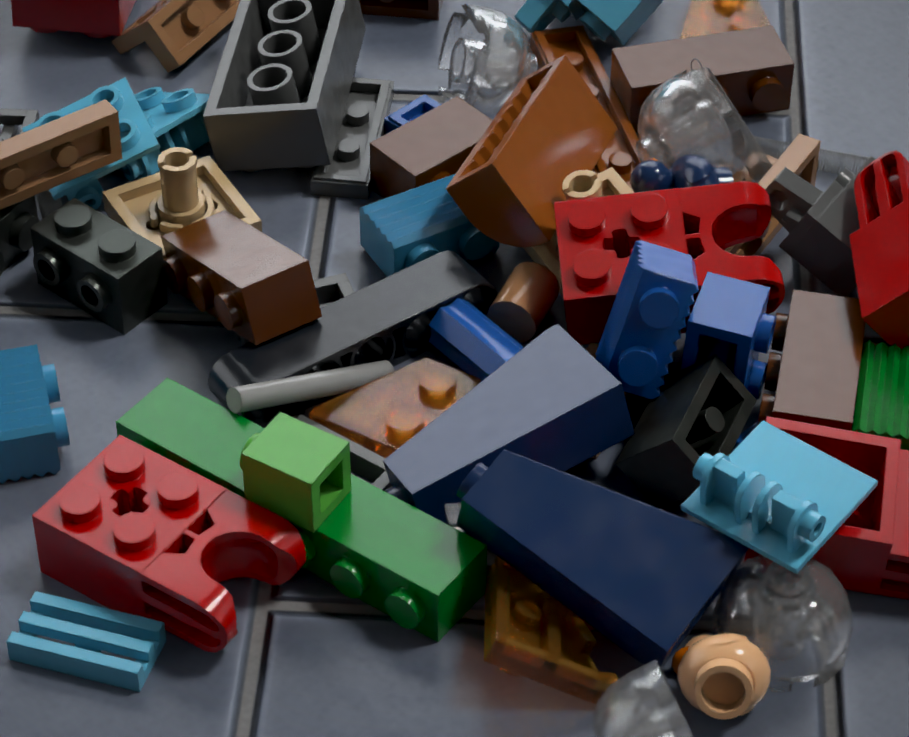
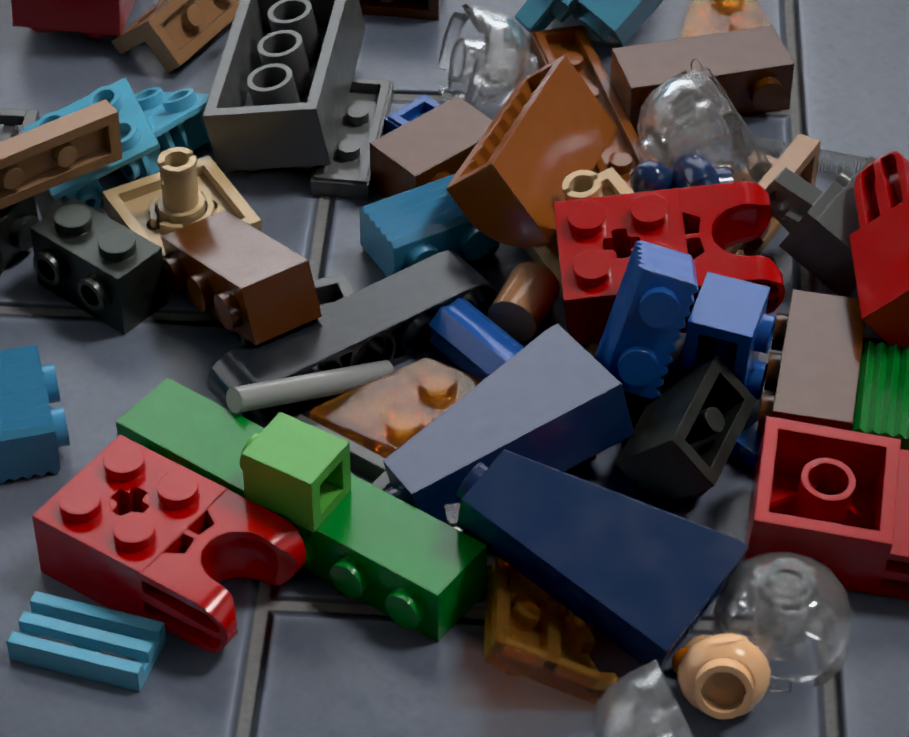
medium azure hinge [681,420,878,574] -> none

